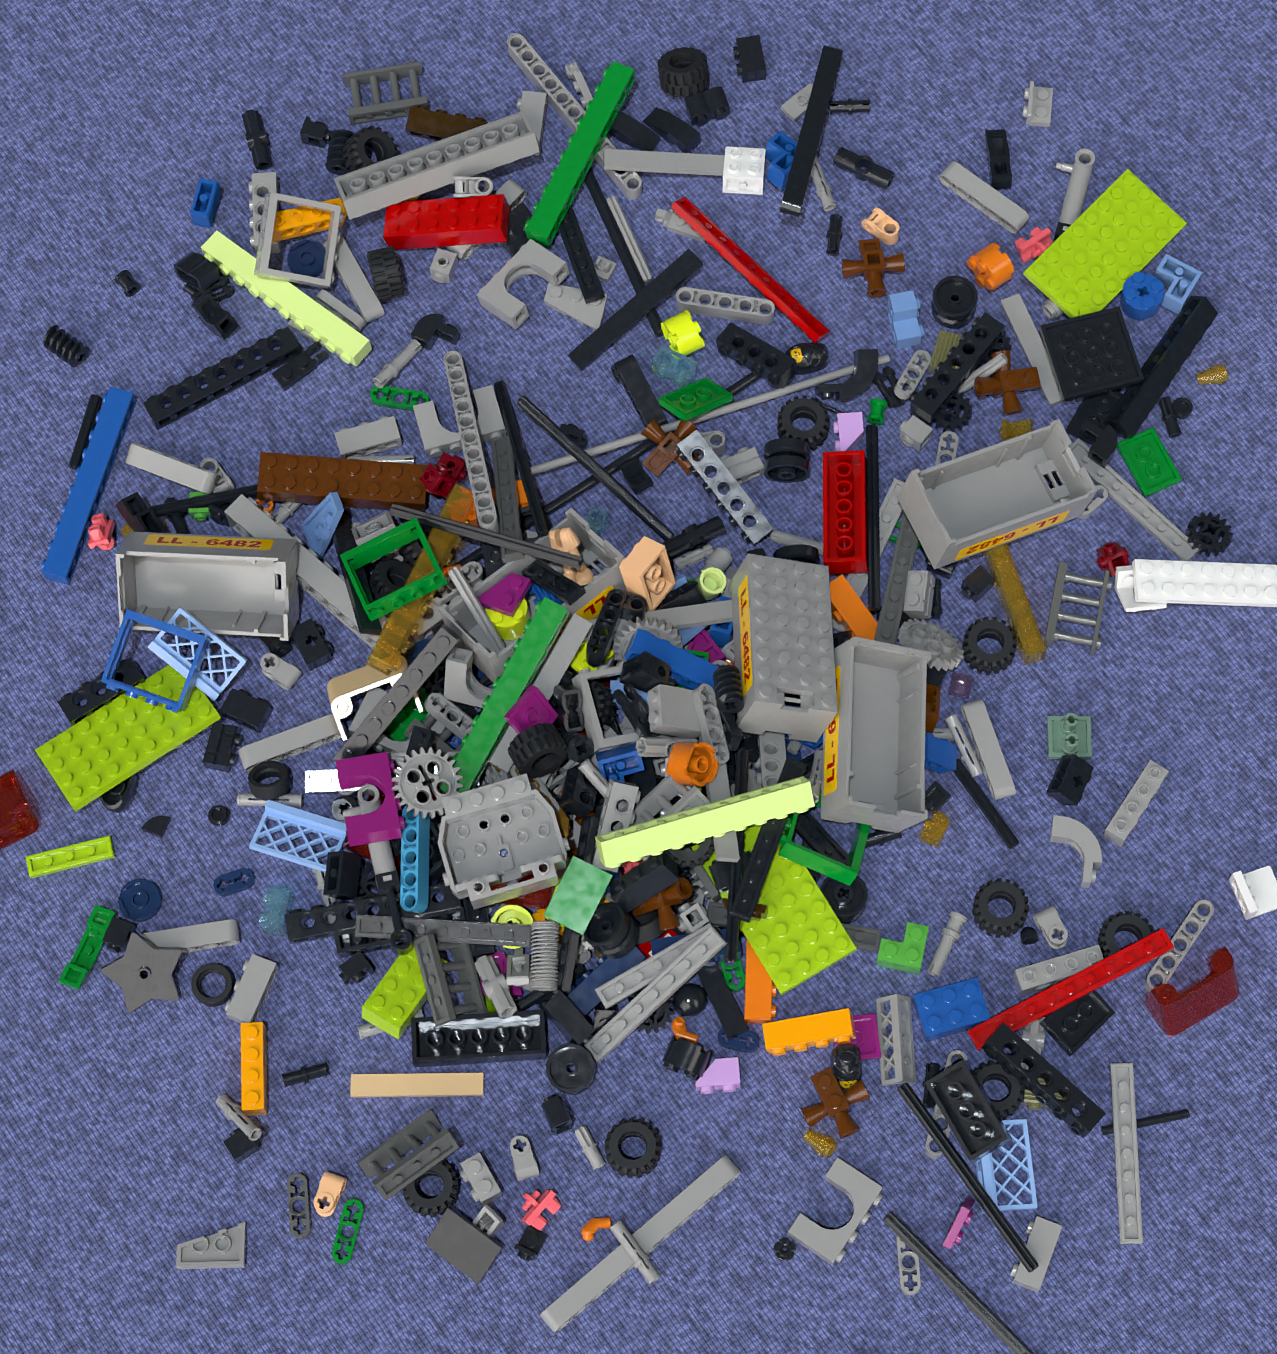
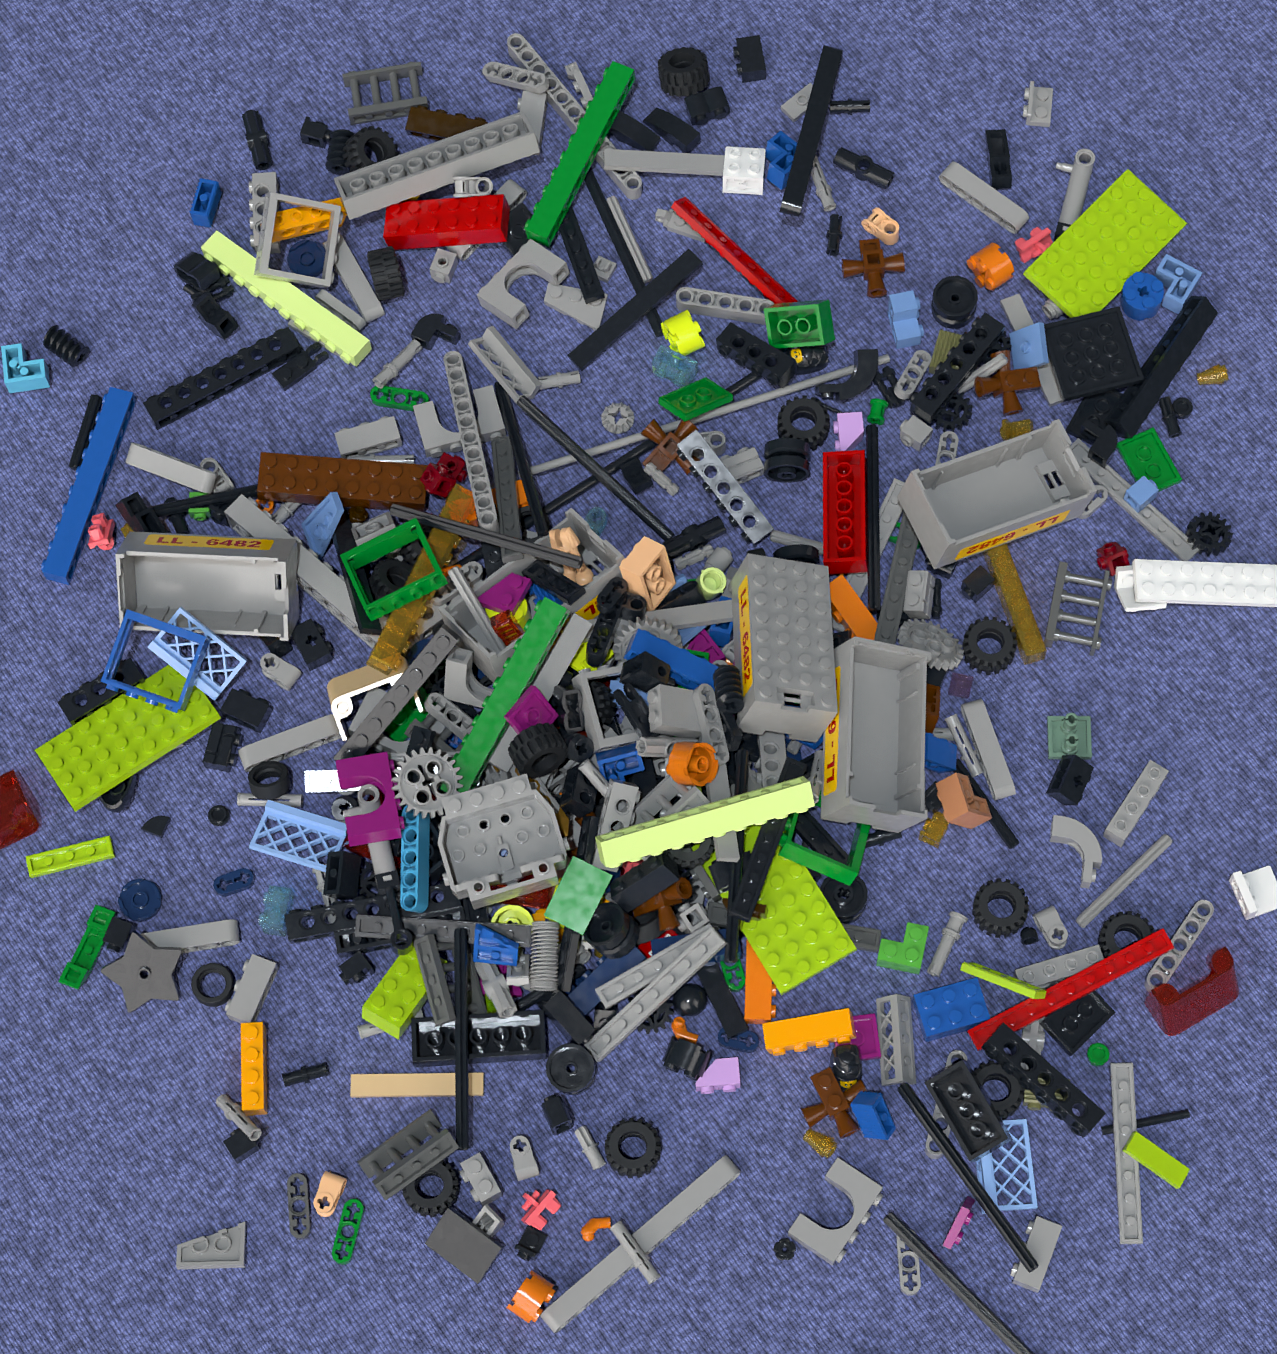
black bush [114,270,141,297] -> none
black bracket [560,423,588,450] -> none
black beam [611,354,668,428] -> none
black axle [922,1063,940,1108] -> none
none -> medium azure brick [1,343,50,393]
none -> dark brown plate [348,506,368,523]
none -> black axle [454,928,469,1151]
none -> light grey fence [468,326,542,404]
none -> blue wing [473,923,519,966]
none -> light grey beam [482,62,549,93]
none -> clear red slope [490,609,524,646]
none -> orange brick [507,1270,556,1323]
none -> light grey pin [538,370,581,390]
none -> black beam [596,577,628,614]
none -> light grey gear [601,402,634,434]
none -> light grey axle [643,462,679,496]
none -> green brick [763,299,835,348]
none -> blue brick [850,1091,896,1140]
none -> nougat brick [936,772,992,829]
none -> lime tile [960,962,1047,999]
none -> medium blue plate [1009,322,1049,370]
none -> light grey axle [1076,834,1172,928]
none -> green tile [1086,1043,1110,1066]
none -> lime tile [1122,1131,1190,1189]
none -> medium blue brick [1123,476,1159,513]

